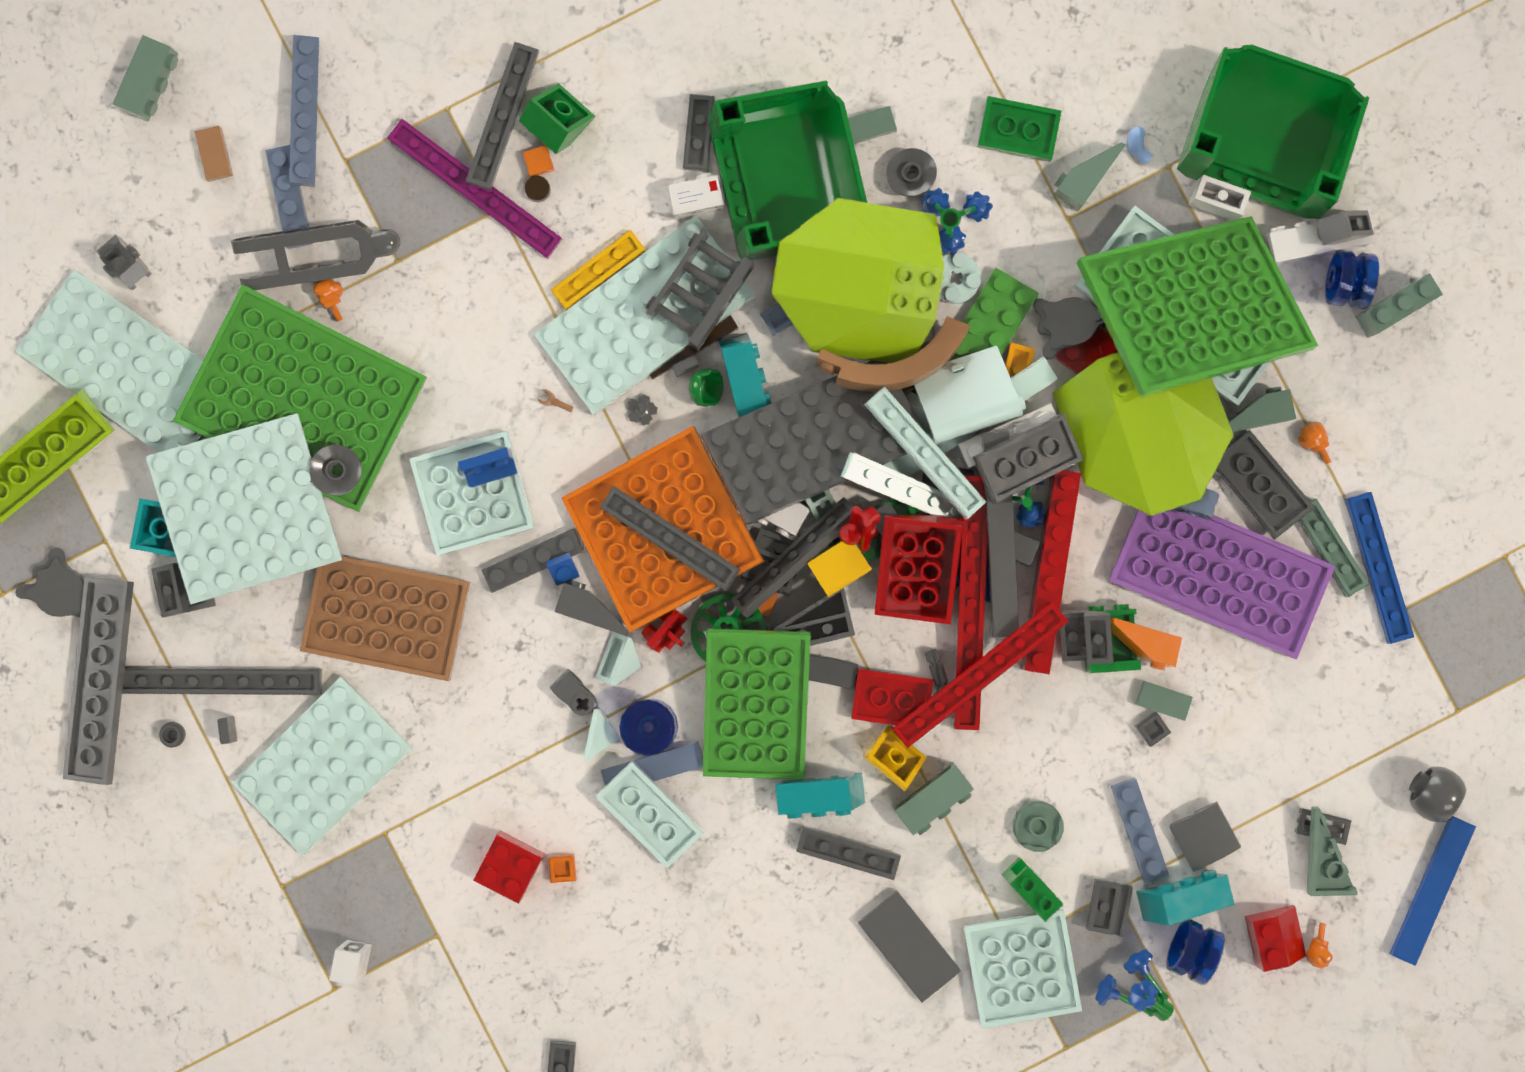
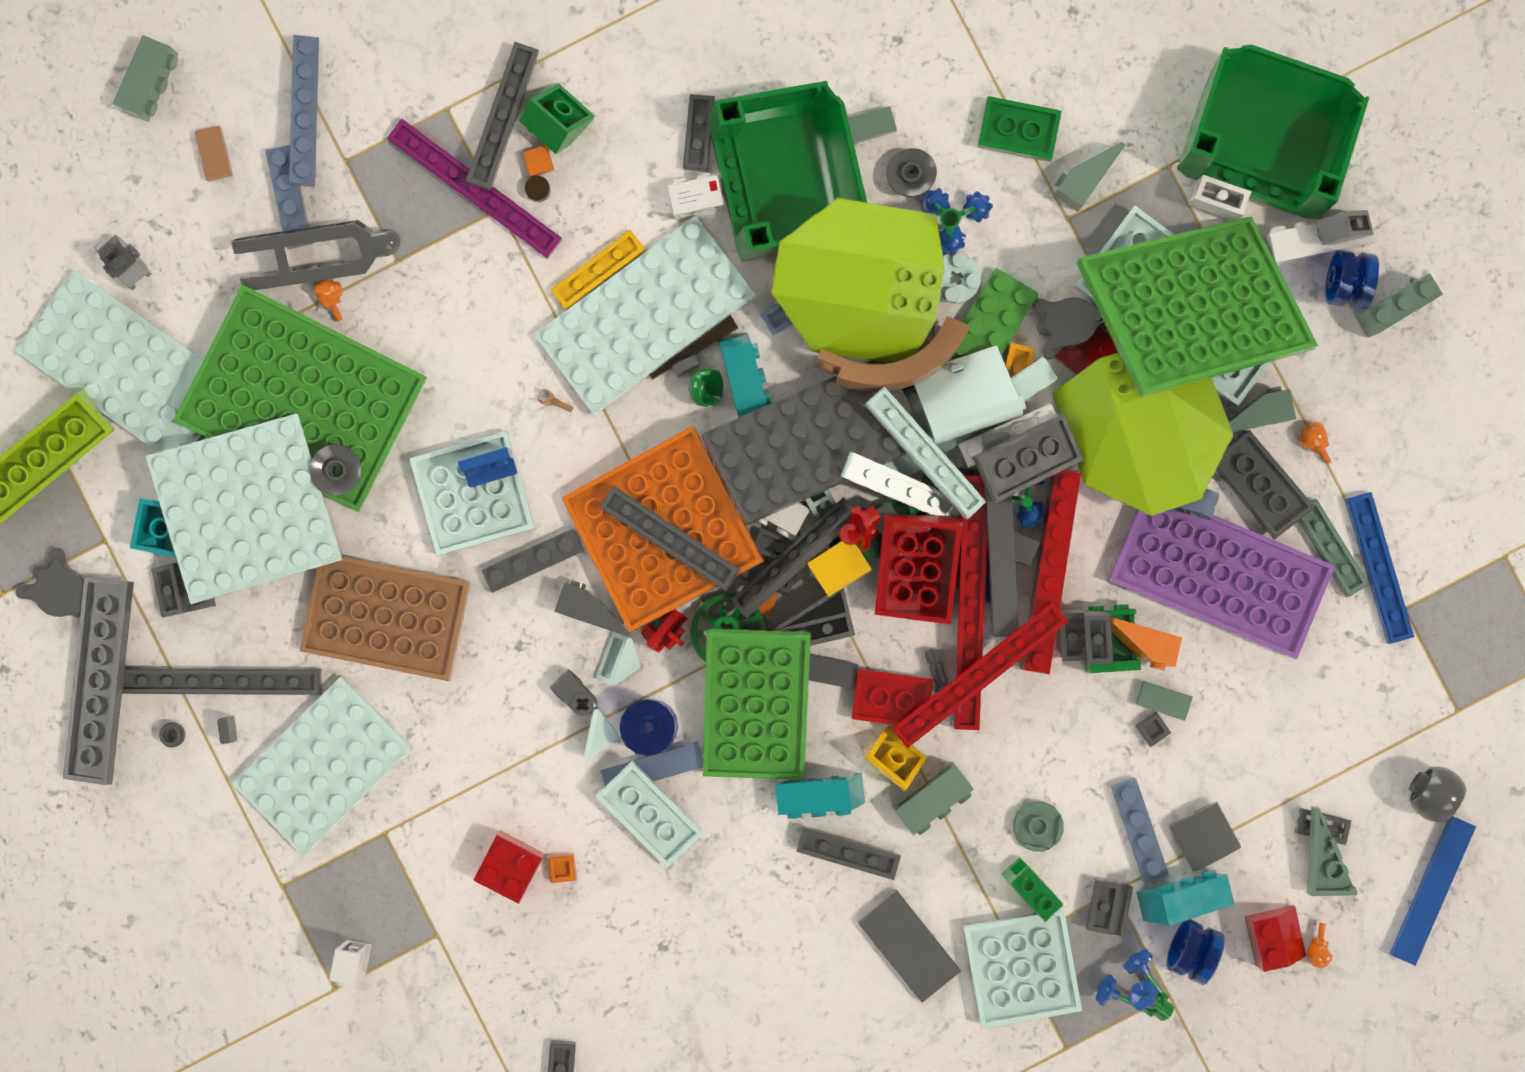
blue plate [546,552,580,586] -> none
dark grey plant [628,394,658,426] -> none
dark grey fence [645,229,754,351] -> none
light blue arm [1127,127,1153,165] -> none

